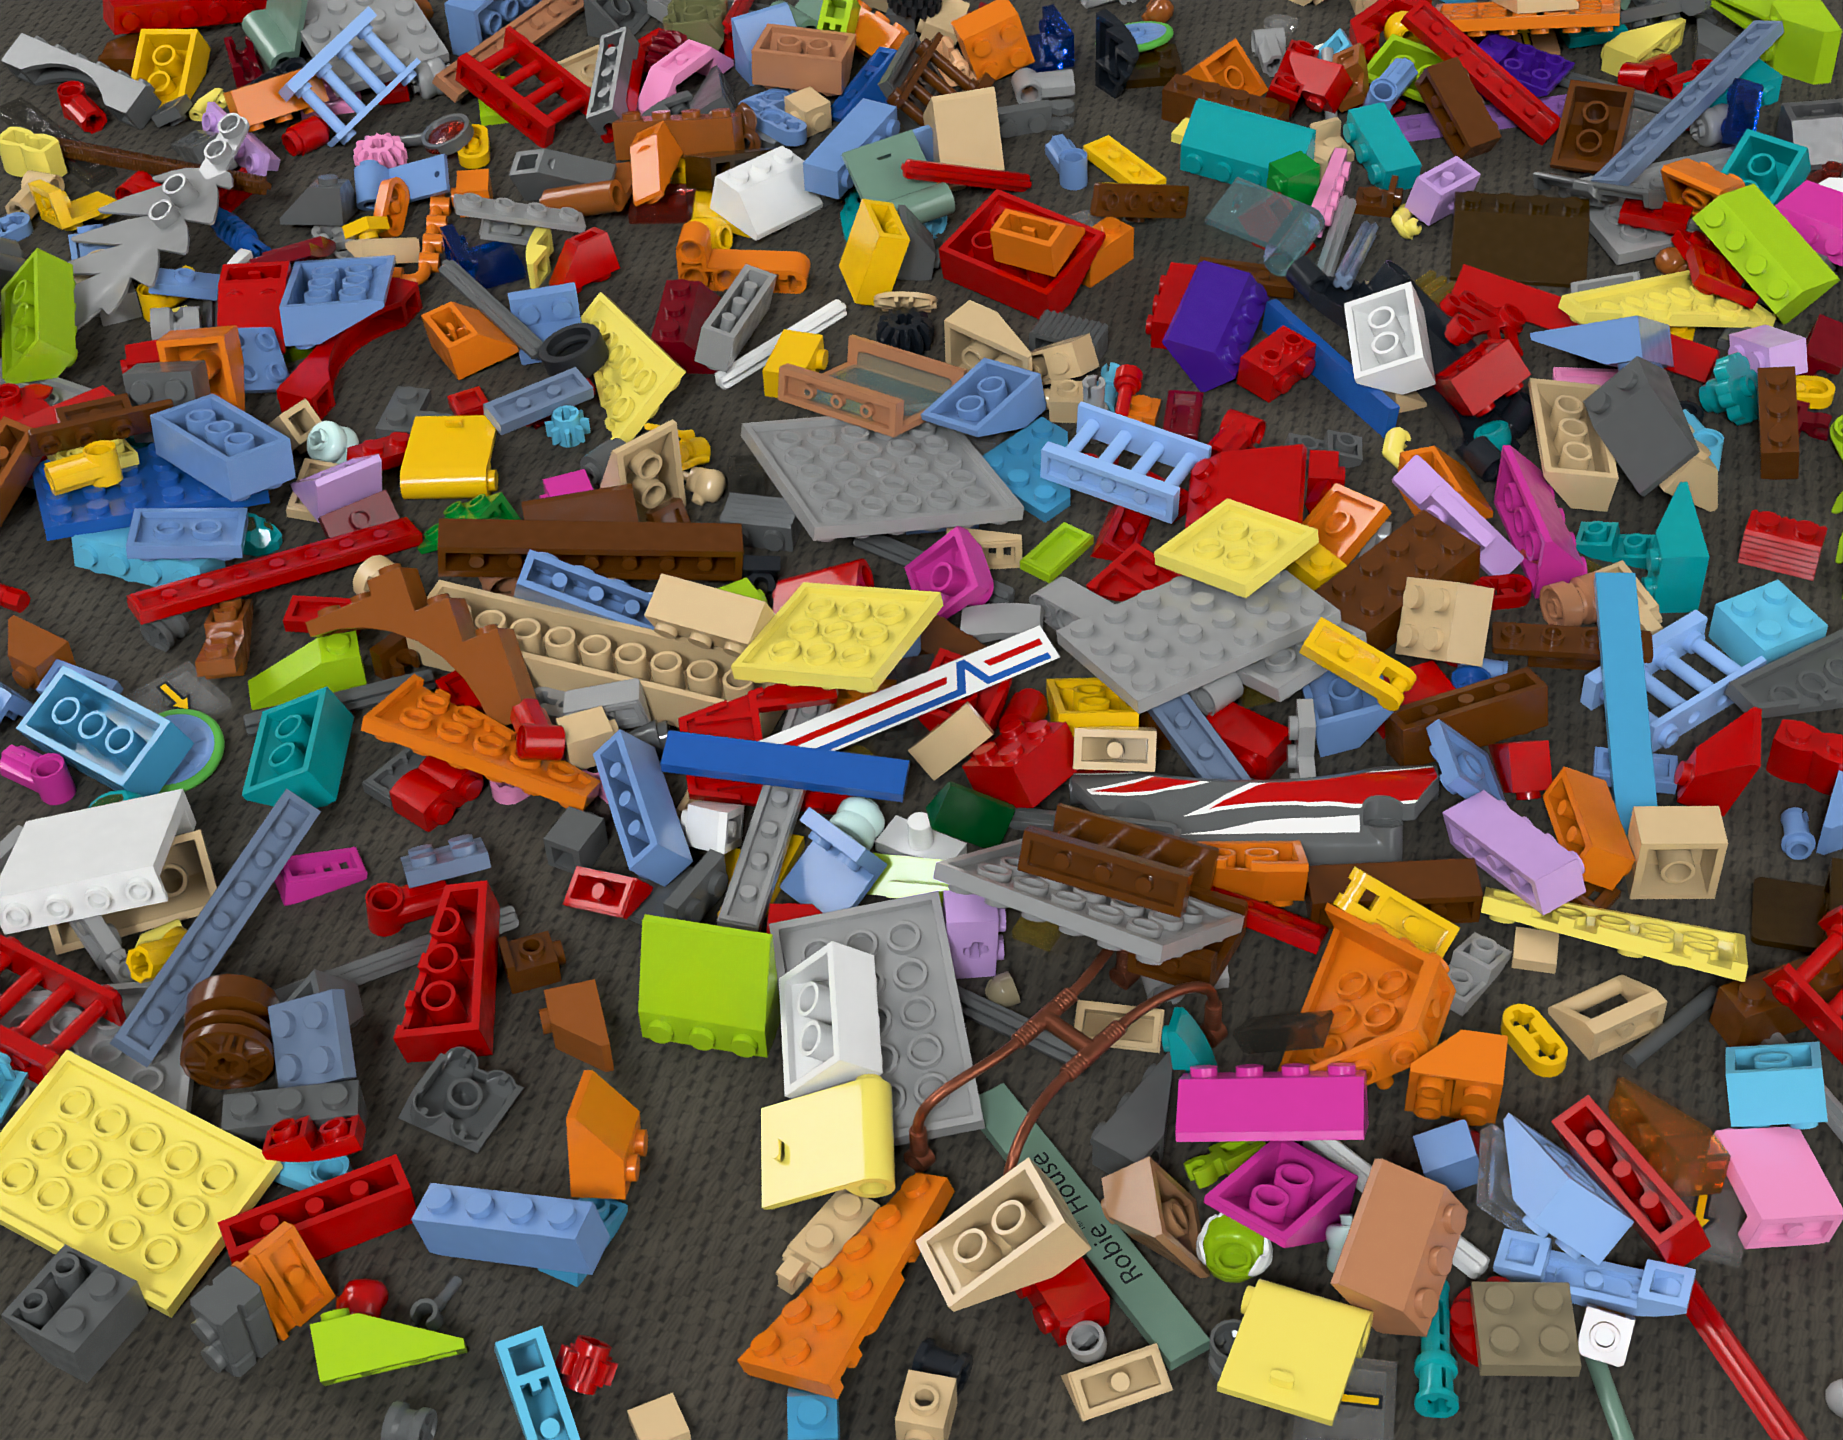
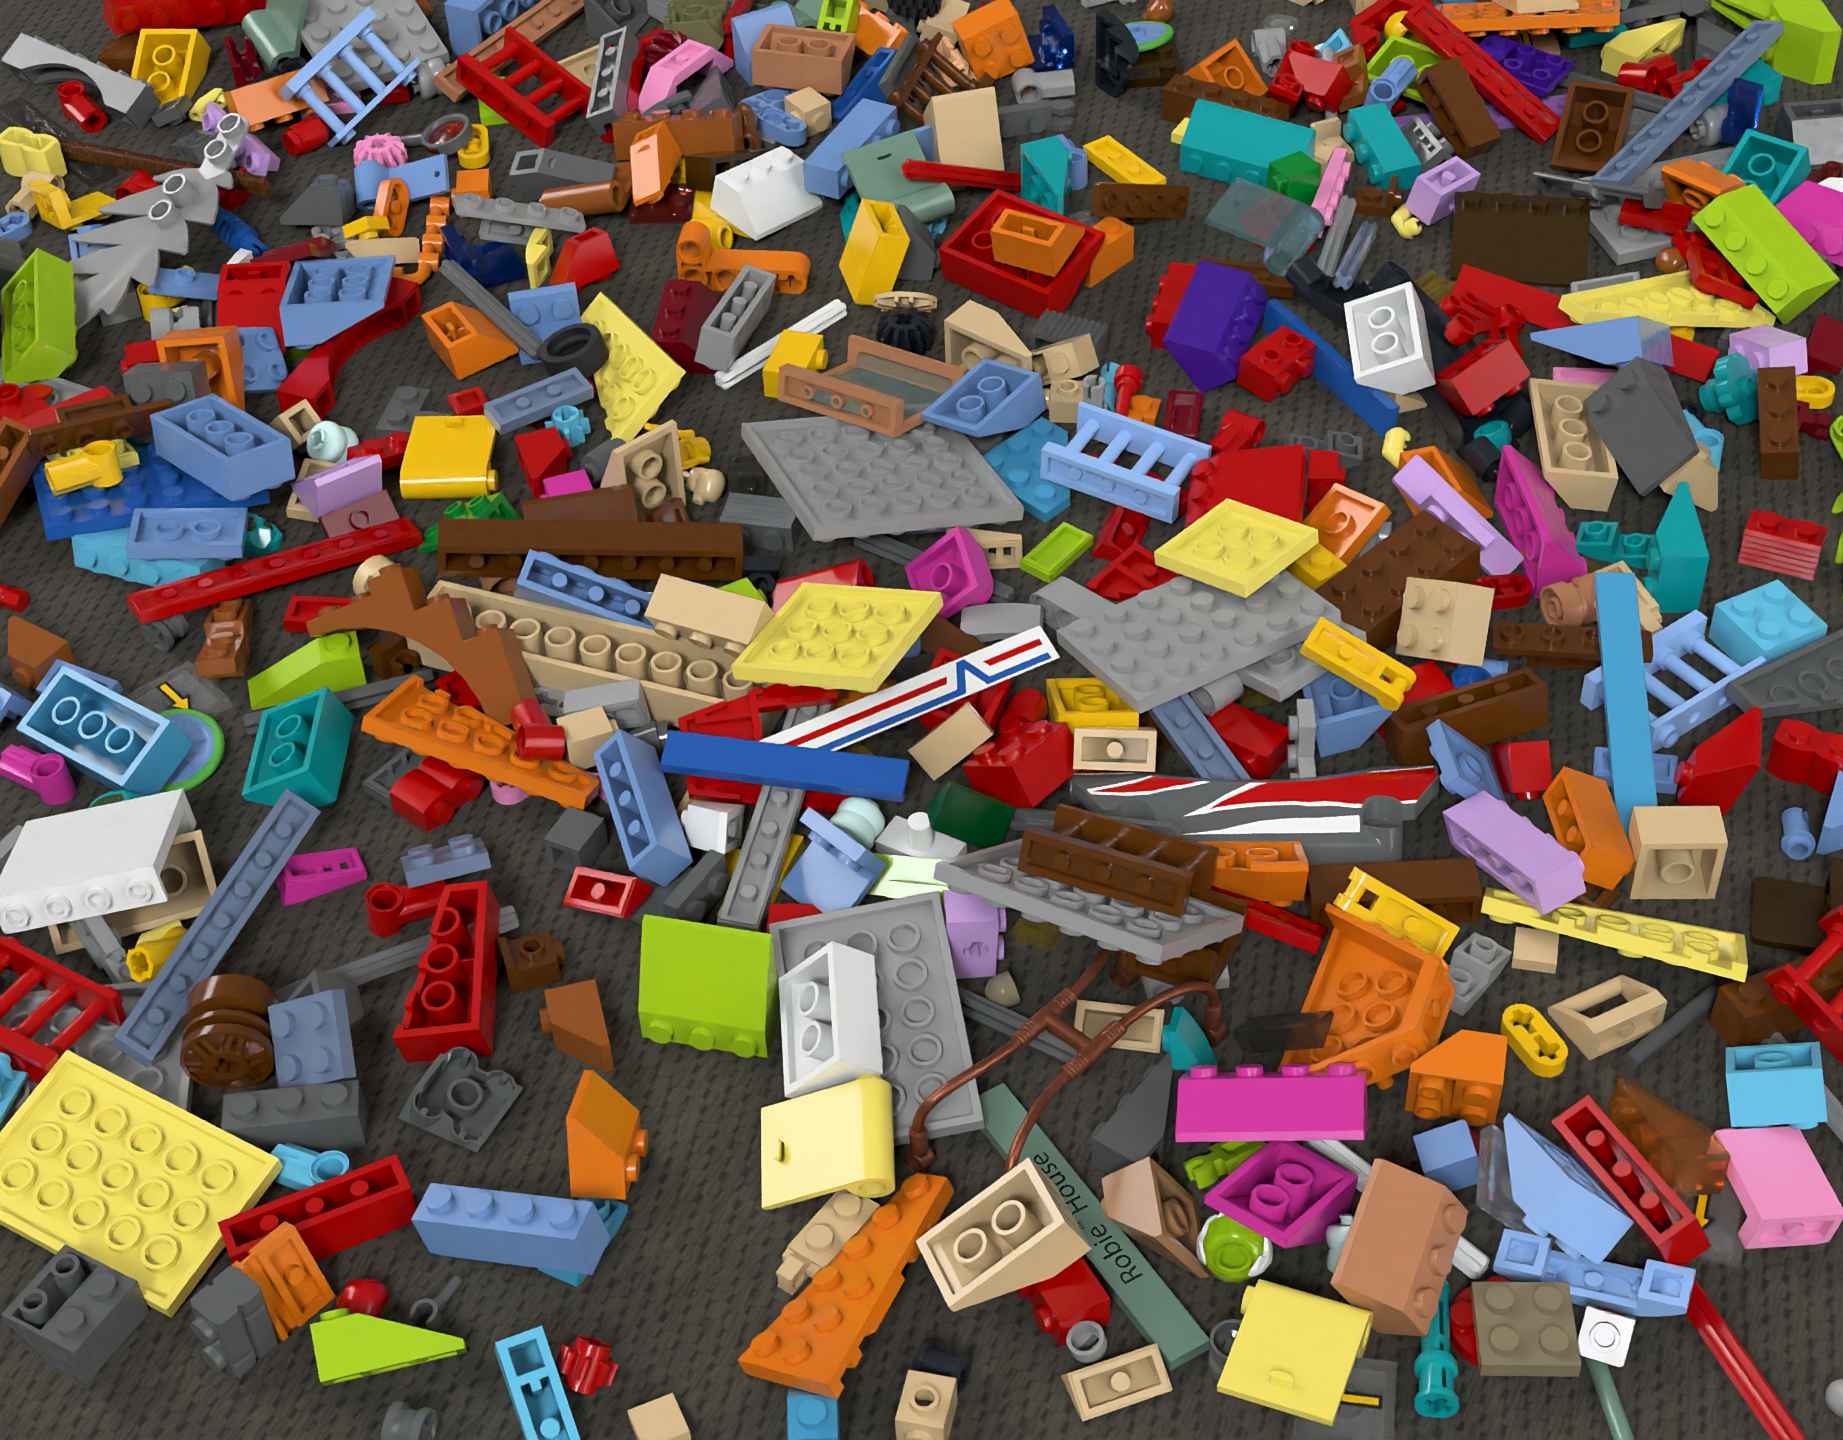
red slope [262,1114,366,1162] -> none
none -> red slope [514,426,572,499]
none -> teal slope [1020,136,1072,217]
none -> dark grey bracket [1400,114,1456,175]

